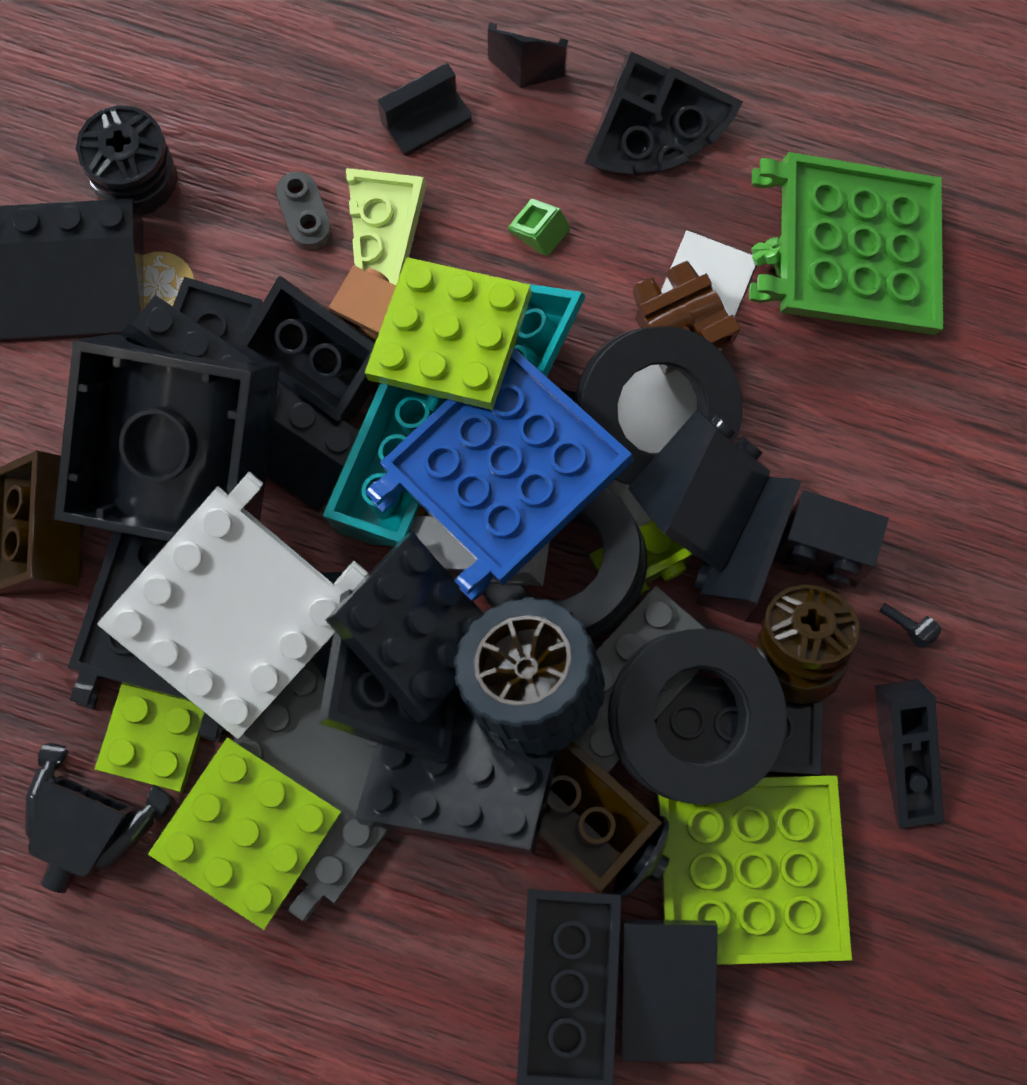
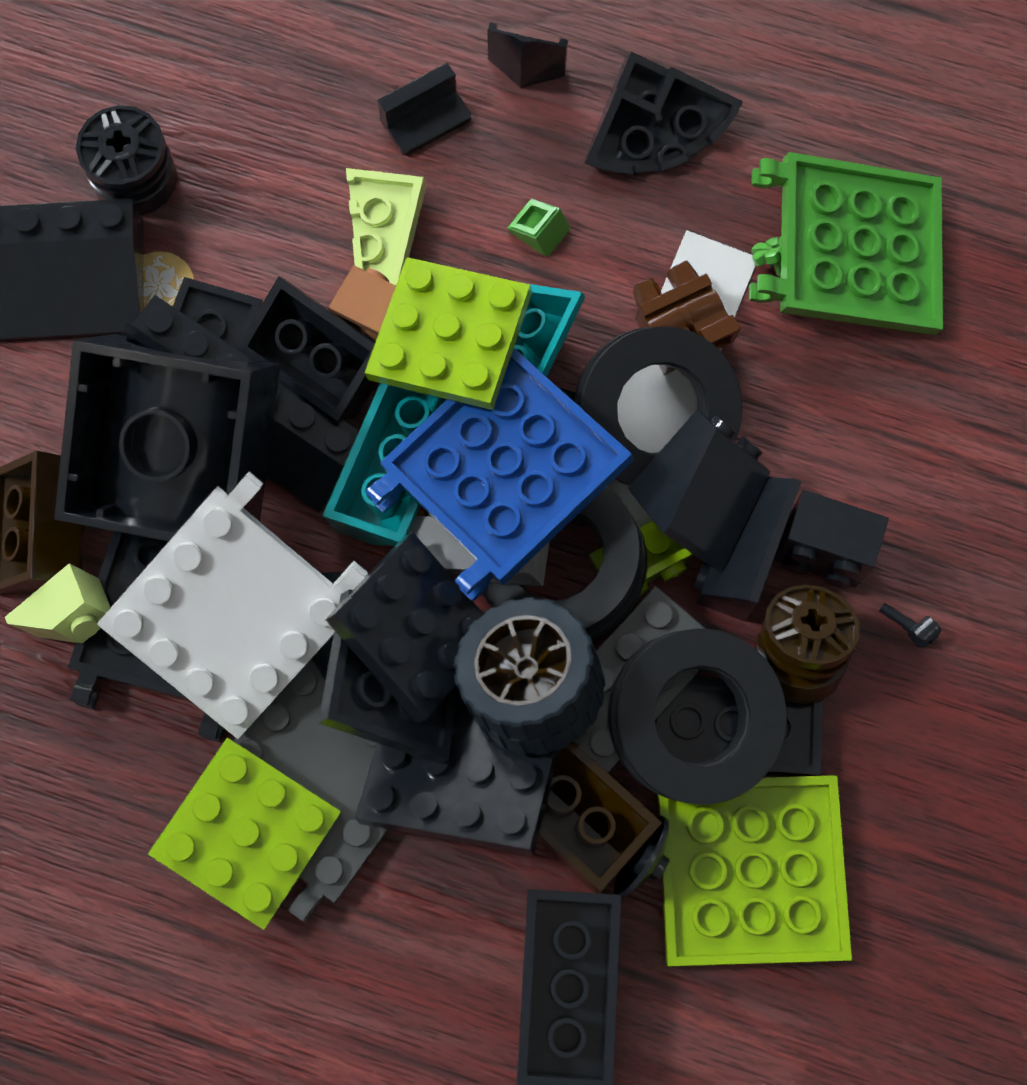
black torso [25,743,171,893] -> none
lime plate [95,684,205,793] -> none
dark grey plate [276,171,331,251] -> none
black tile [621,919,718,1062] -> none
black slope [875,679,944,829] -> none
none -> yellowish green slope [5,564,111,643]

